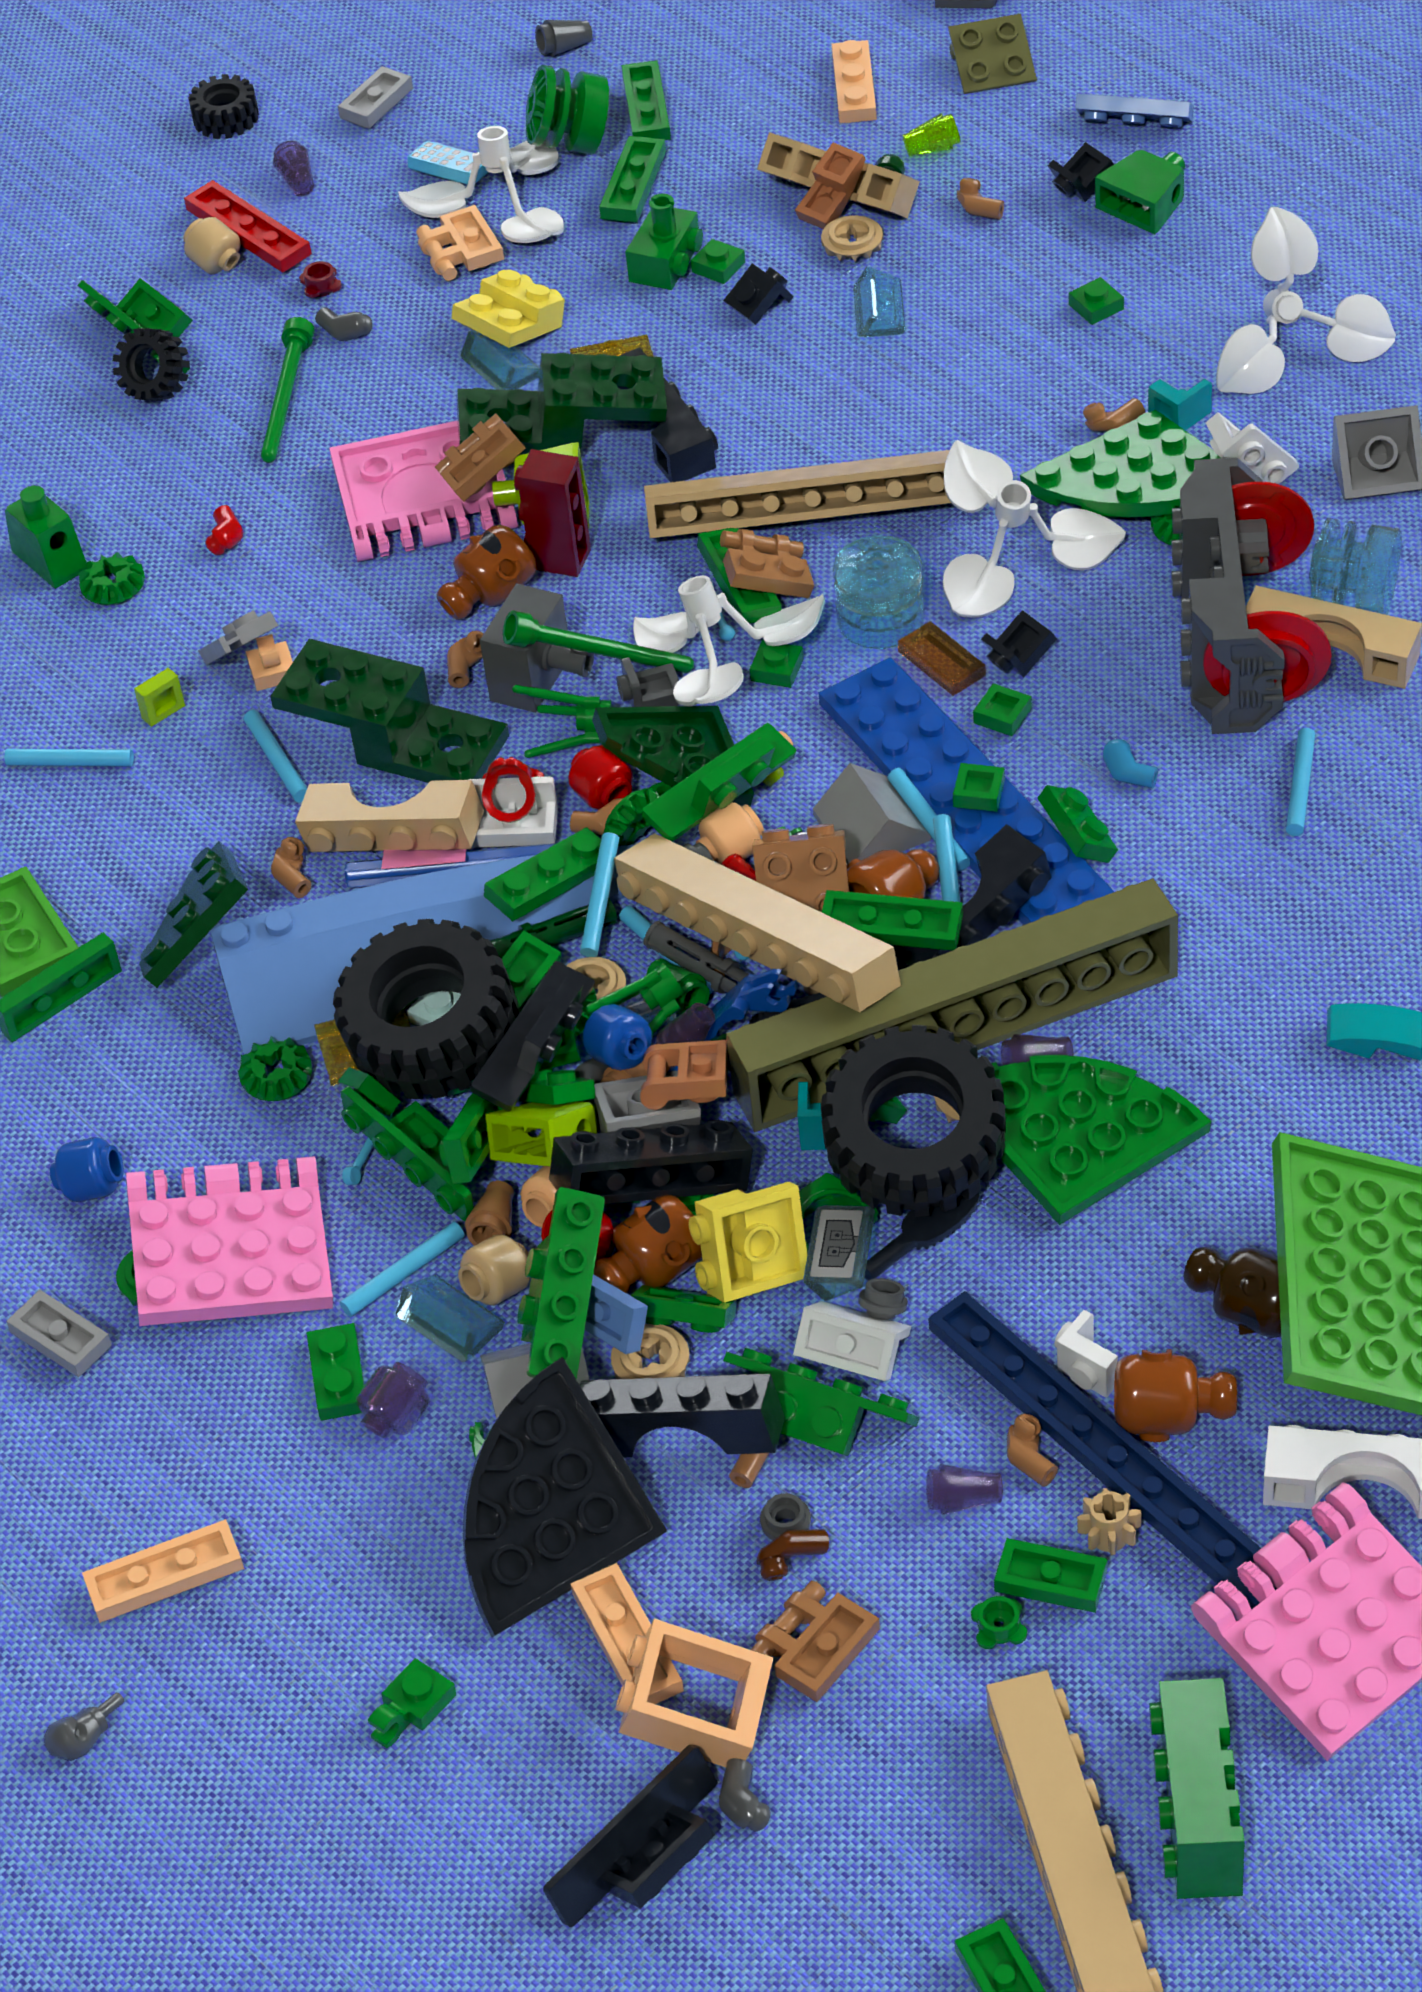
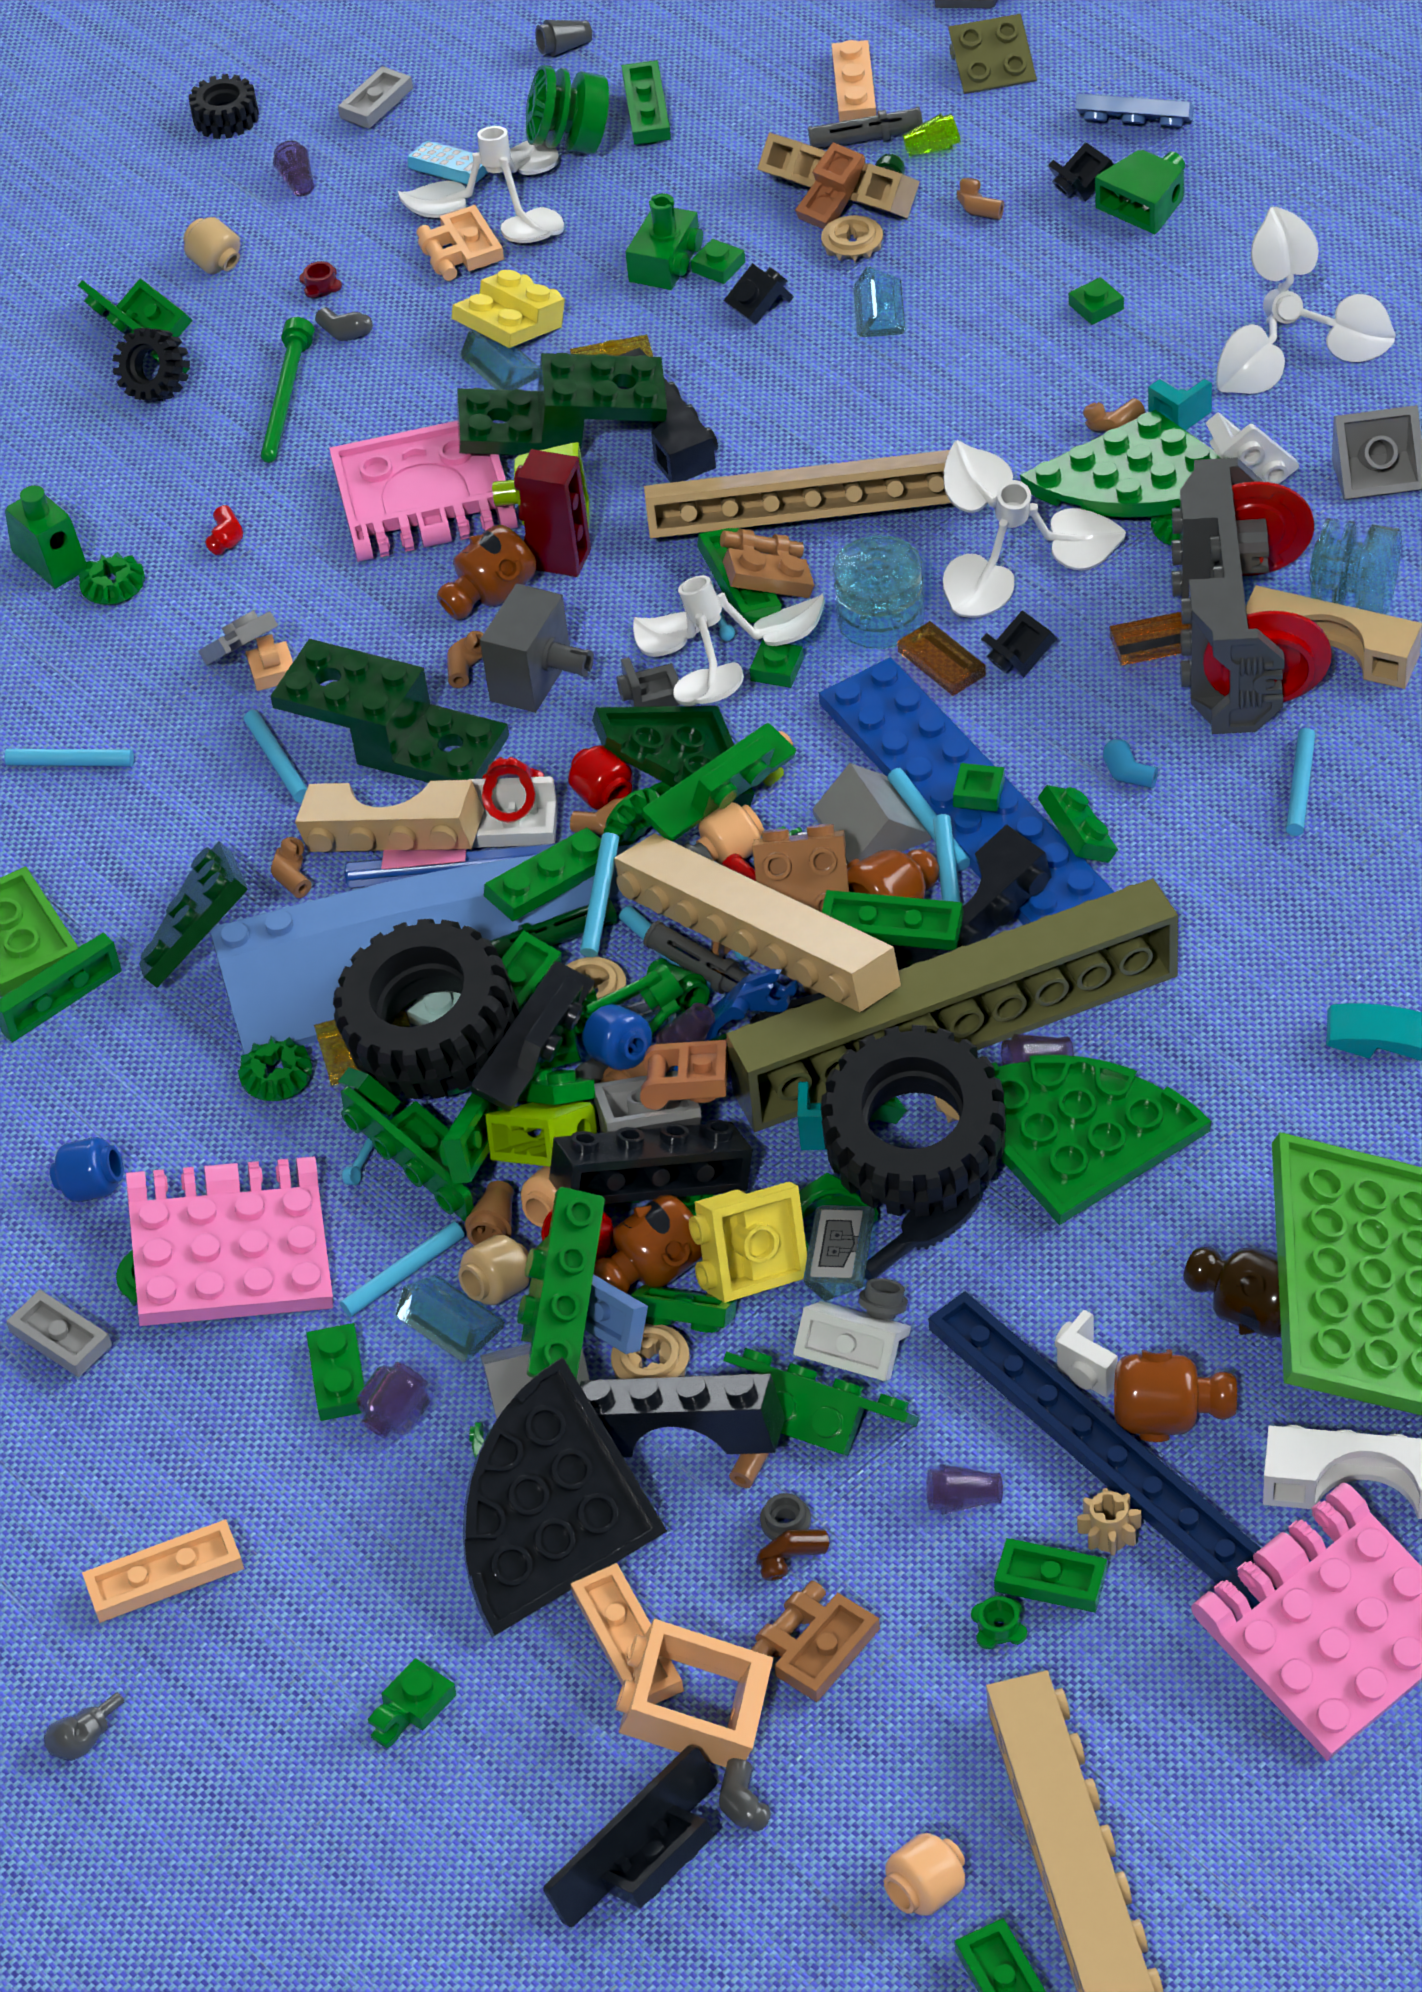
lime plate [134,667,185,727] -> none
red plate [184,180,312,273] -> none
medium nougat plate [435,413,526,502] -> none
green piece [502,610,694,673] -> none
green plant [512,685,612,758] -> none
green plate [599,136,666,222] -> none
green plate [973,683,1032,736] -> none
medium nougat arm [1007,1414,1058,1487] -> none
wedge [1149,1678,1245,1899] -> none
none -> dark grey pin [808,106,923,149]
none -> light nougat head [884,1833,965,1916]
none -> clear orange tile [1109,612,1189,666]

